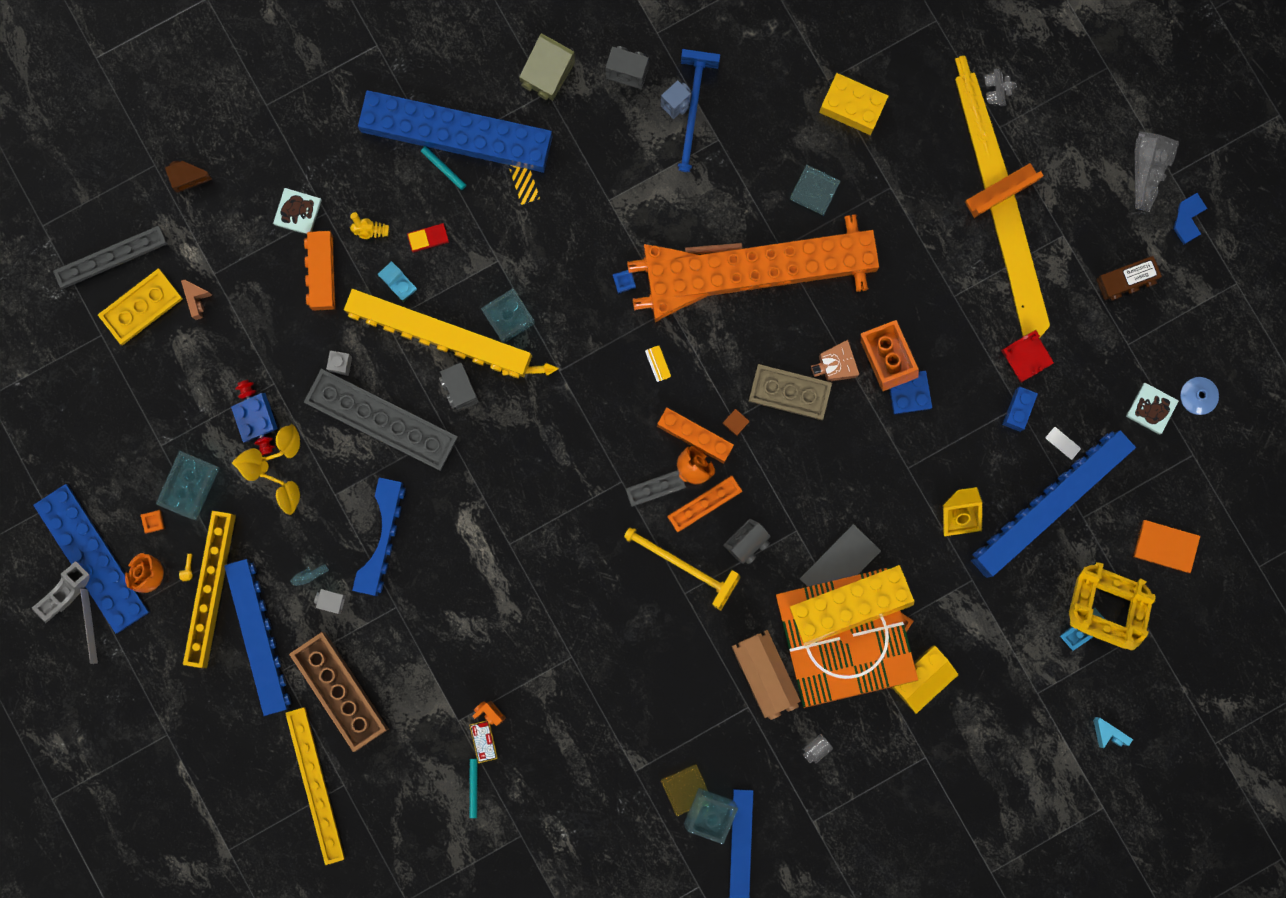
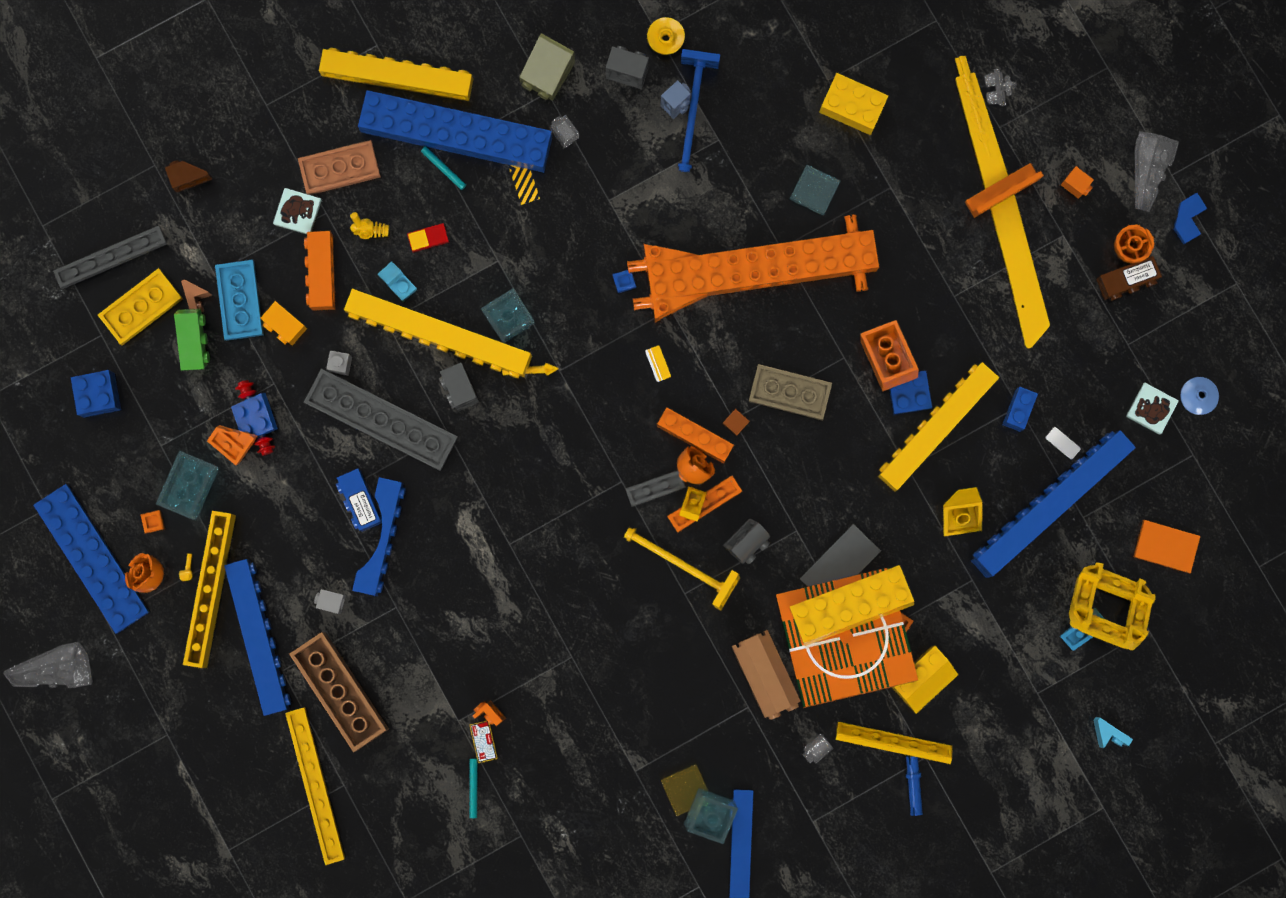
light grey arch [32,561,90,623] -> none
white sticker [80,588,98,664] -> none
yellow plant [232,424,300,515] -> none
clear light blue slope [290,564,329,586] -> none
nougat bar [685,243,742,254] -> none
nougat torso [811,340,859,382] -> none
red piece [1001,330,1054,383] -> none
none -> clear wedge [3,641,92,688]
none -> blue brick [71,370,121,418]
none -> bright green brick [174,309,210,370]
none -> orange wing [207,425,258,465]
none -> dark azure plate [215,260,264,341]
none -> light orange brick [260,301,307,345]
none -> nougat tile [298,140,381,195]
none -> yellow brick [319,48,473,101]
none -> blue brick [336,469,382,532]
none -> clear brick [550,115,579,148]
none -> yellow dish [647,17,685,55]
none -> yellow slope [679,487,707,522]
none -> yellow tile [836,722,952,764]
none -> yellow brick [878,362,999,491]
none -> blue pin [906,756,923,816]
none -> orange brick [1061,166,1094,199]
none -> orange cylinder [1114,224,1154,264]

